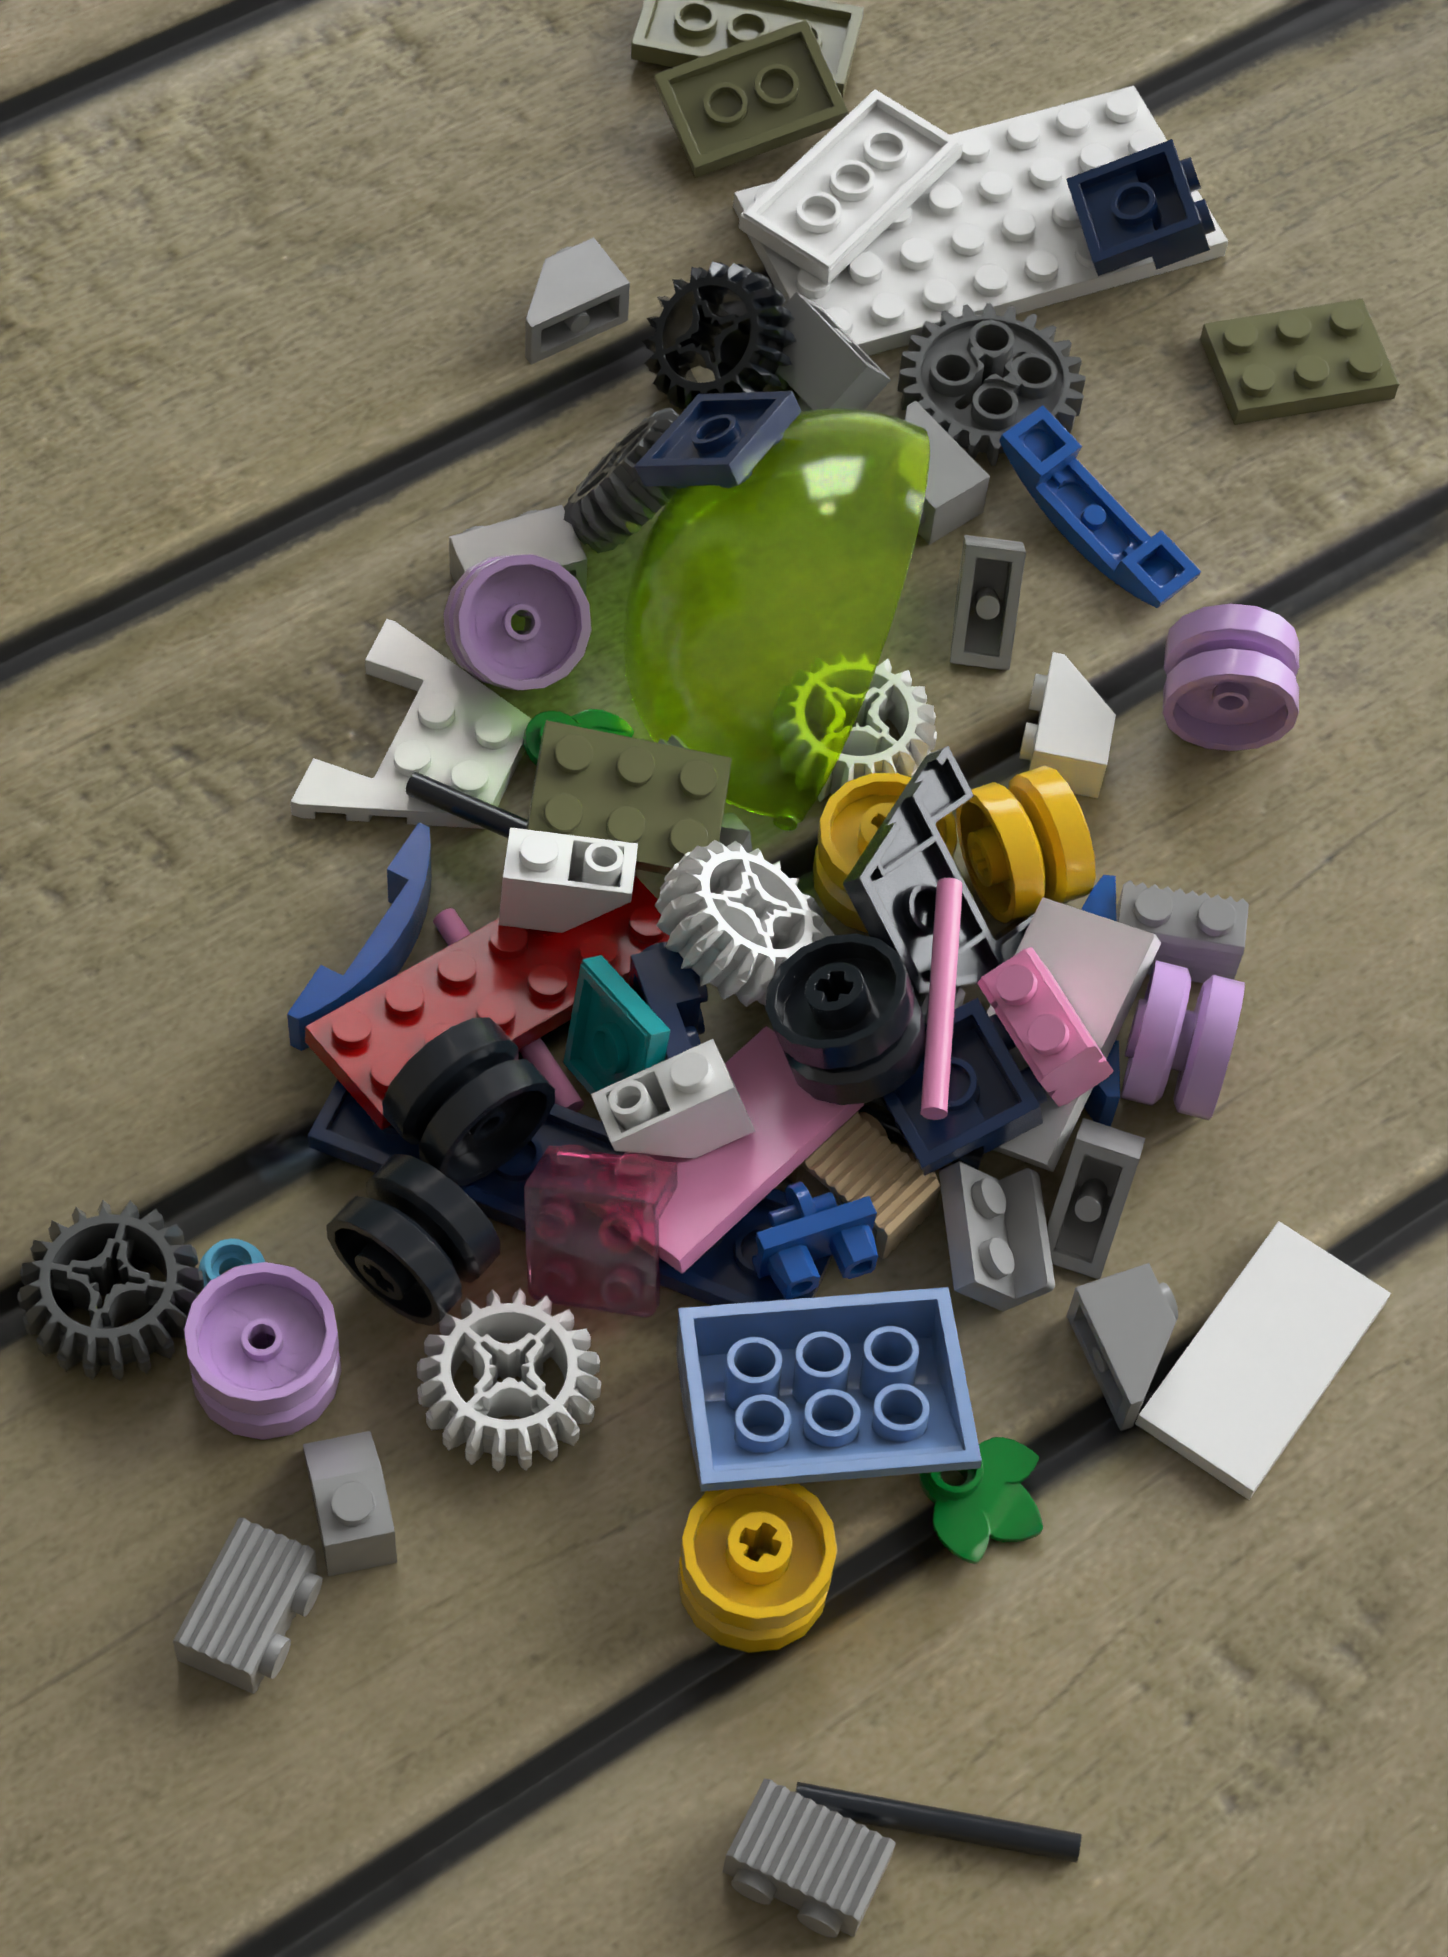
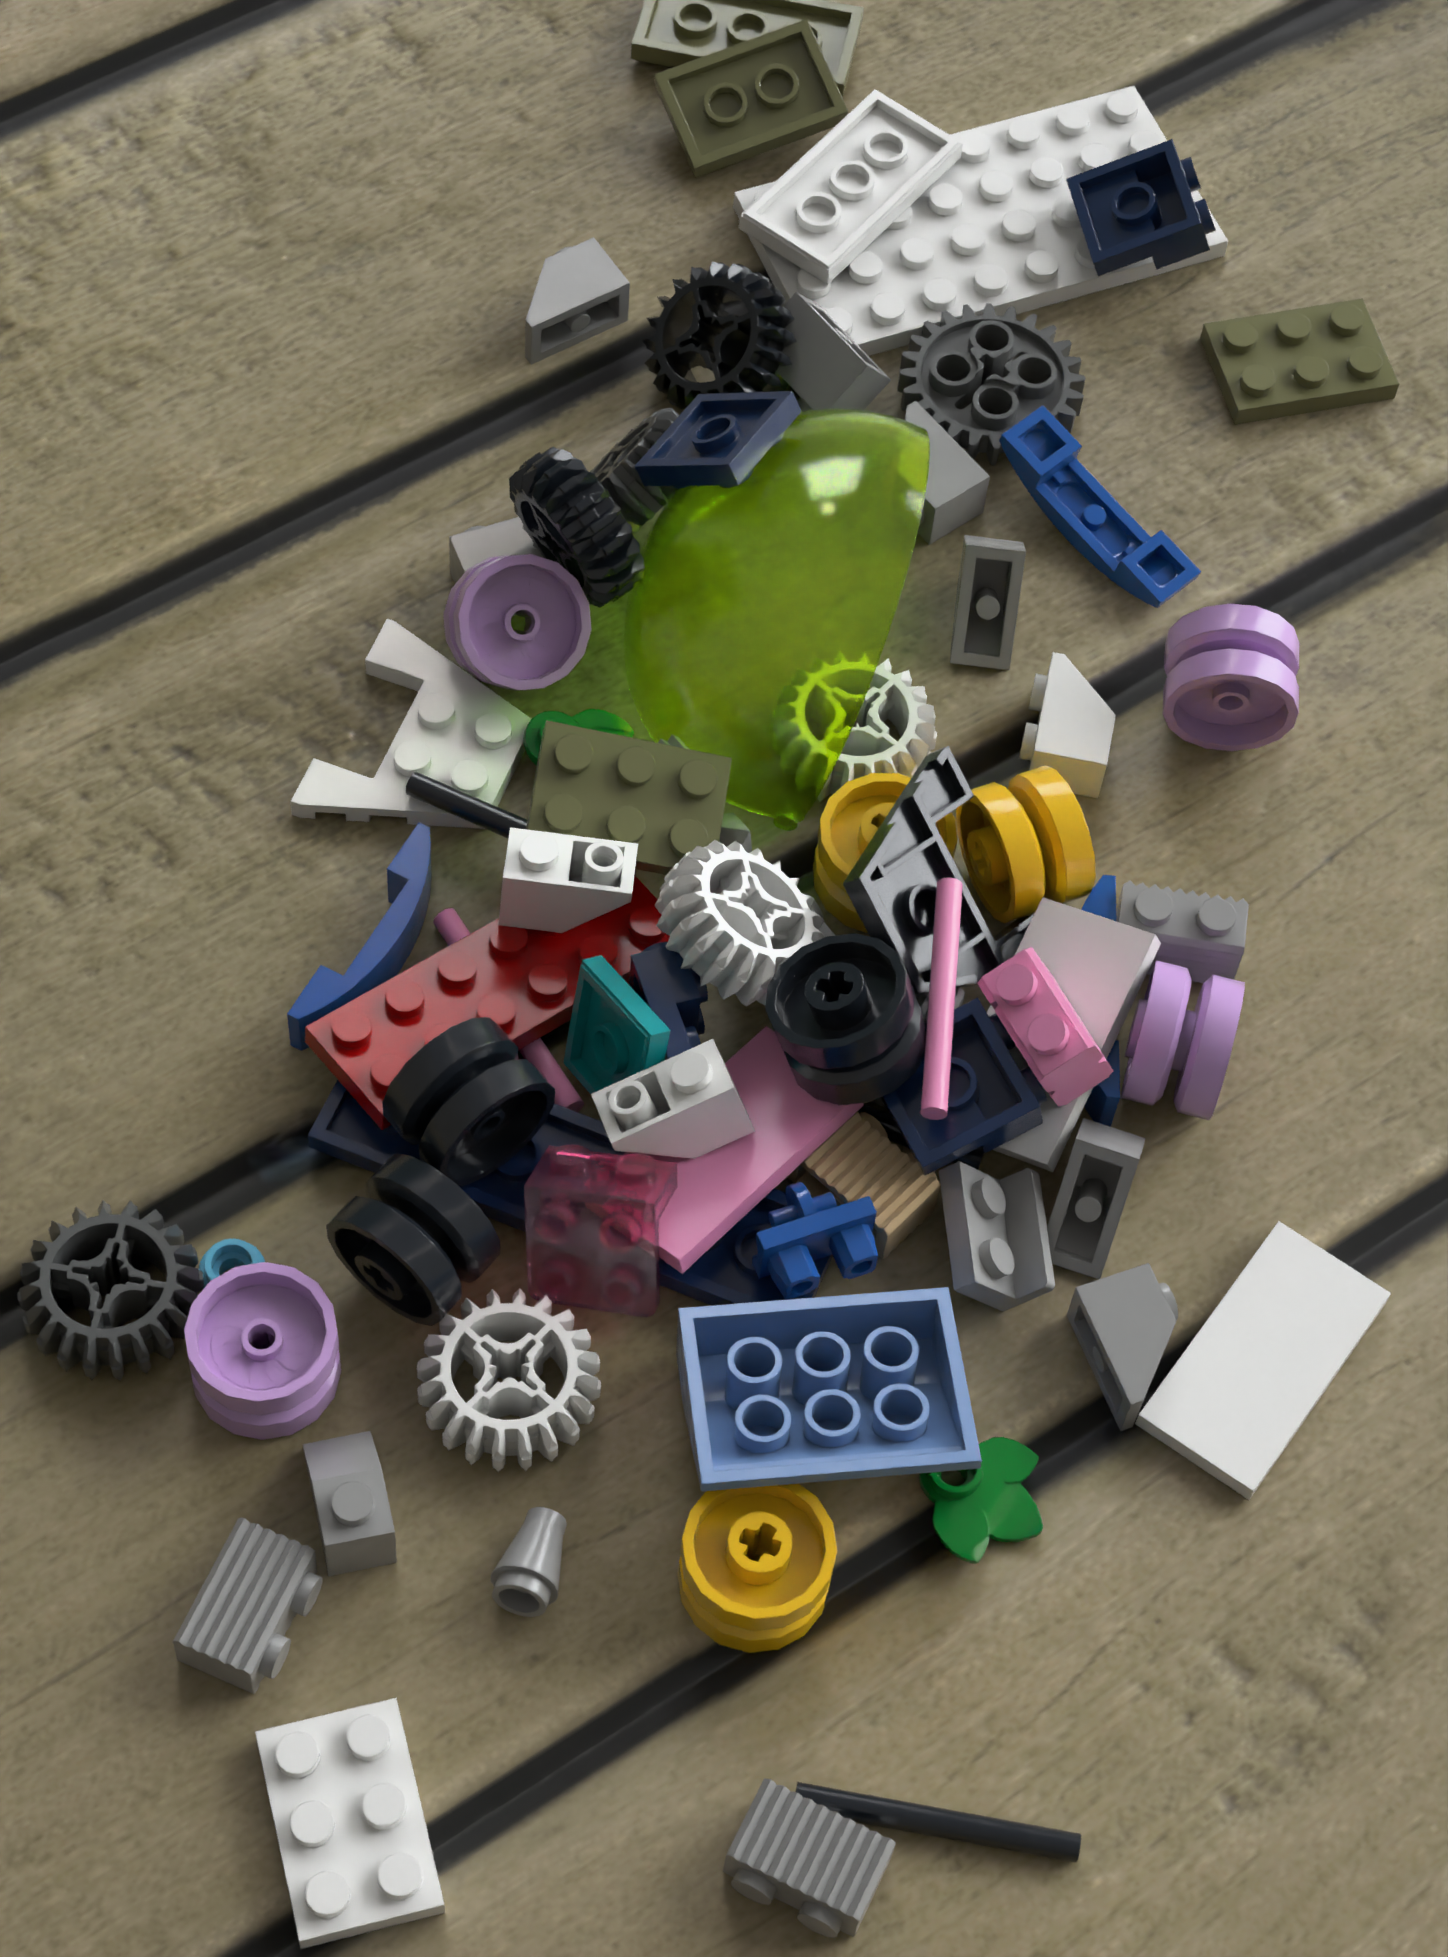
none -> white plate [255,1698,445,1949]
none -> light grey cone [491,1507,567,1617]
none -> black gear [509,447,644,608]

